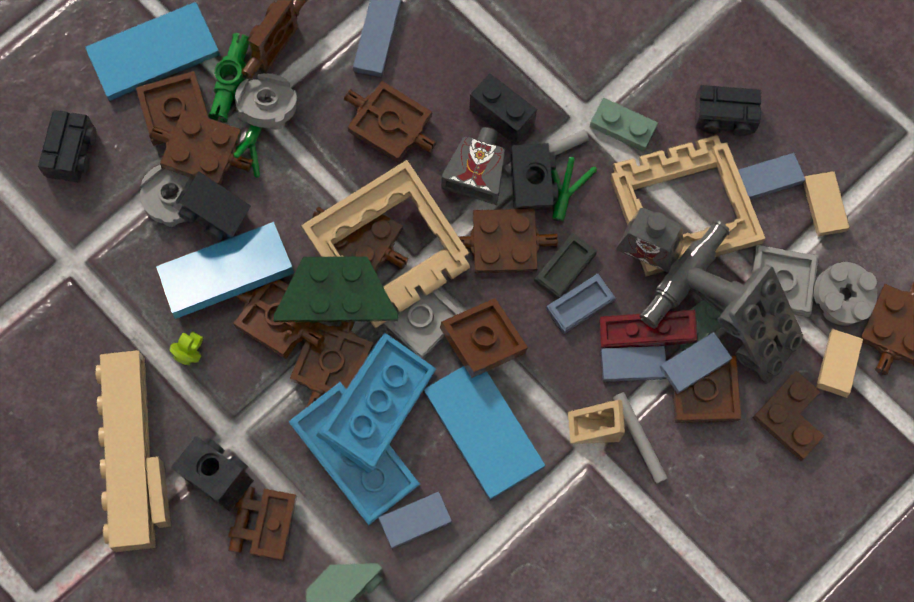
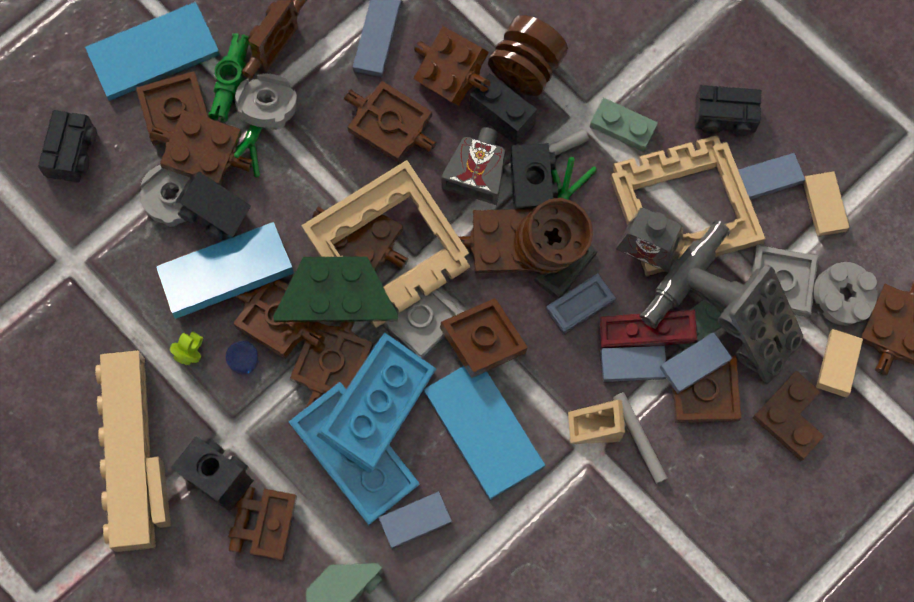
none -> clear blue tile [226,341,259,374]
none -> reddish brown plate [413,26,491,106]
none -> reddish brown wheel [488,15,568,96]
none -> reddish brown wheel [514,198,593,274]

